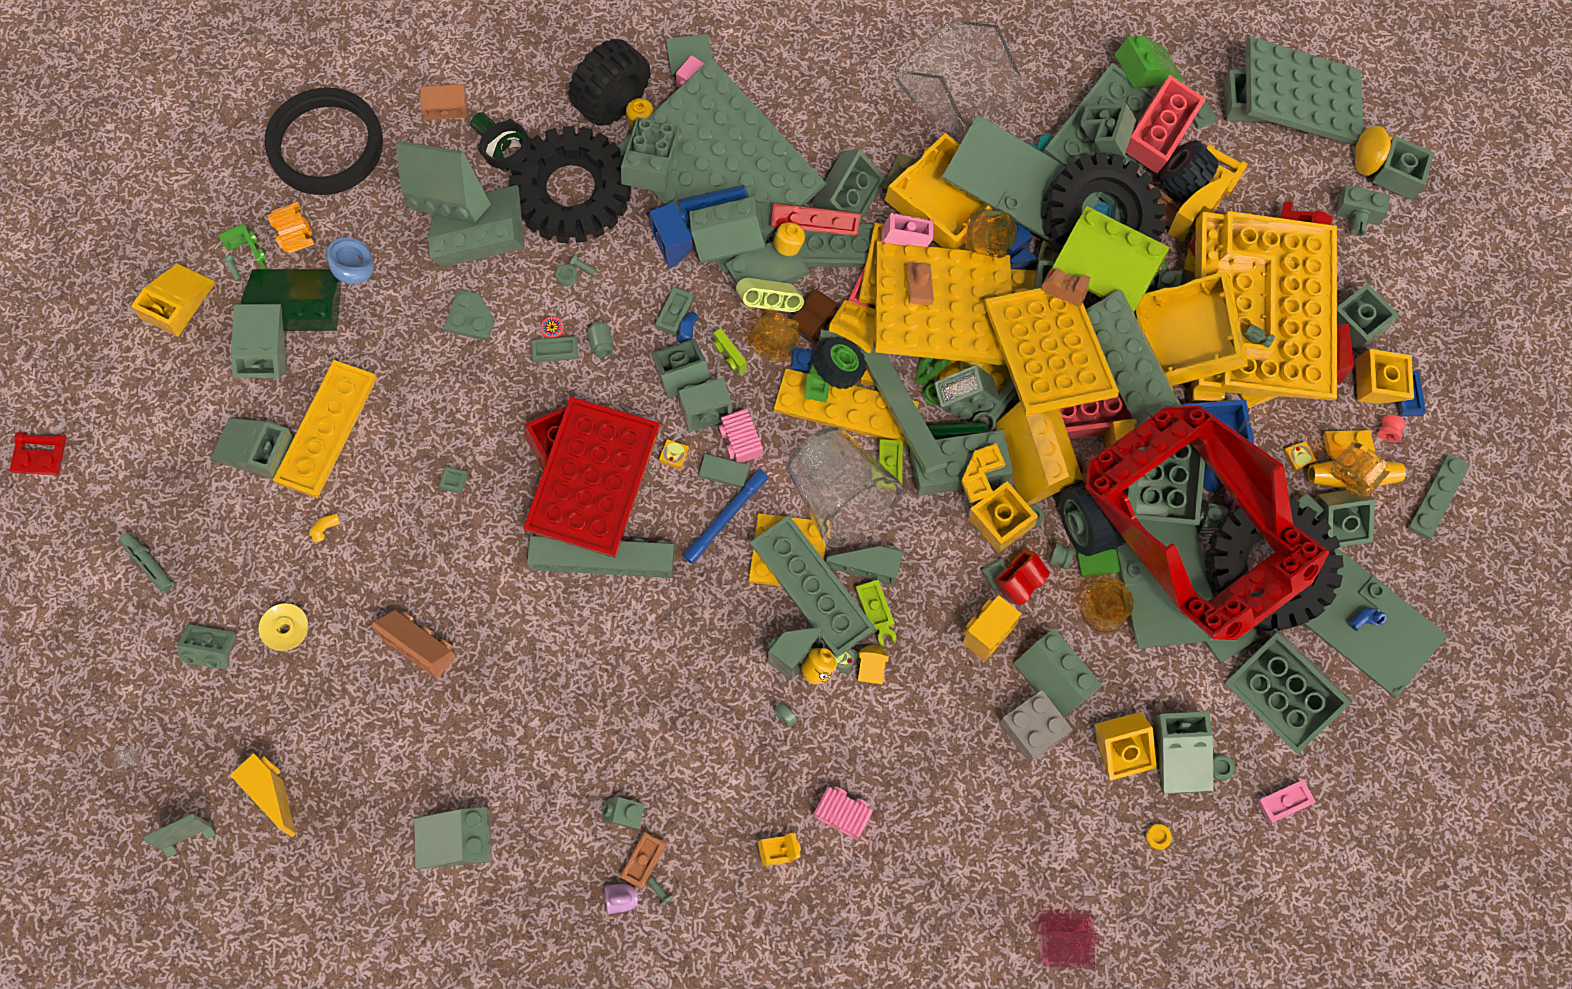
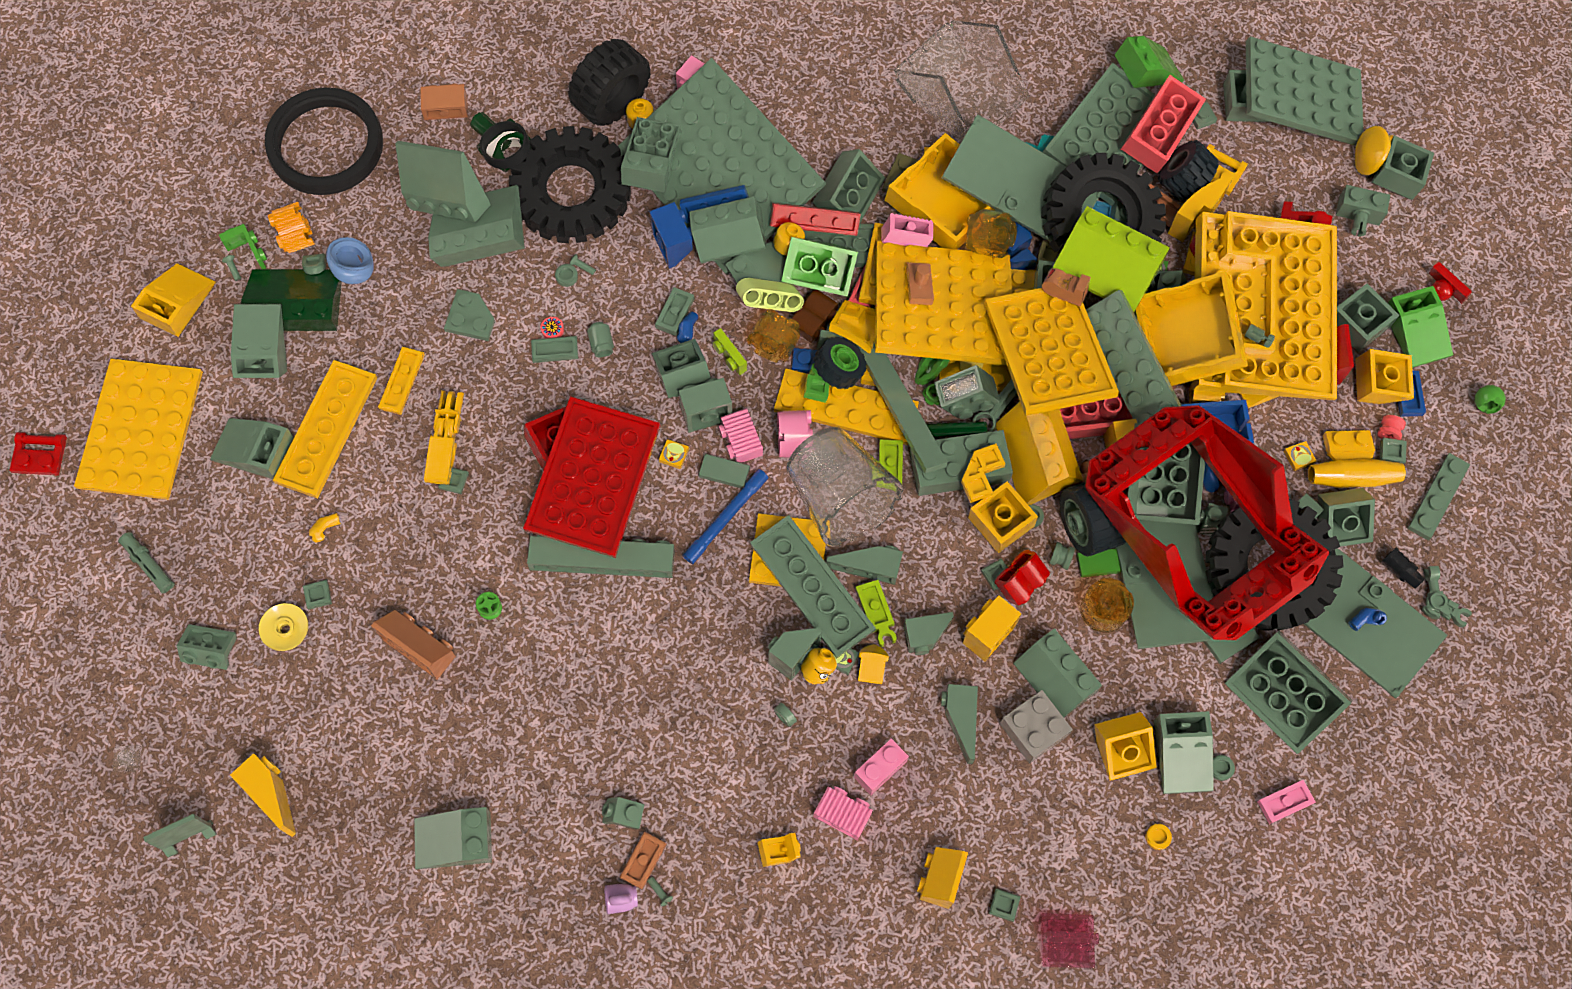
sand green piece [666,34,712,76] -> none
sand green brick [1080,104,1136,157] -> none
clear yellow brick [1329,442,1390,496] -> none
none -> yellow plate [74,359,203,500]
none -> sand green tile [302,254,327,275]
none -> sand green tile [303,580,332,610]
none -> yellow tile [378,346,425,415]
none -> yellow arm [424,390,464,485]
none -> bright green wheel [476,592,502,620]
none -> bright pink brick [777,410,813,458]
none -> slope [781,237,858,296]
none -> bright pink brick [854,738,909,795]
none -> sand green slope [903,612,954,655]
none -> yellow slope [917,847,968,909]
none -> sand green slope [941,684,978,764]
none -> sand green tile [989,889,1021,922]
none -> sand green plate [1379,437,1407,464]
none -> black hinge [1381,547,1425,589]
none -> bright green slope [1388,286,1453,368]
none -> sand green piece [1422,566,1472,627]
none -> red tile [1428,262,1472,304]
none -> bright green piece [1475,385,1506,414]

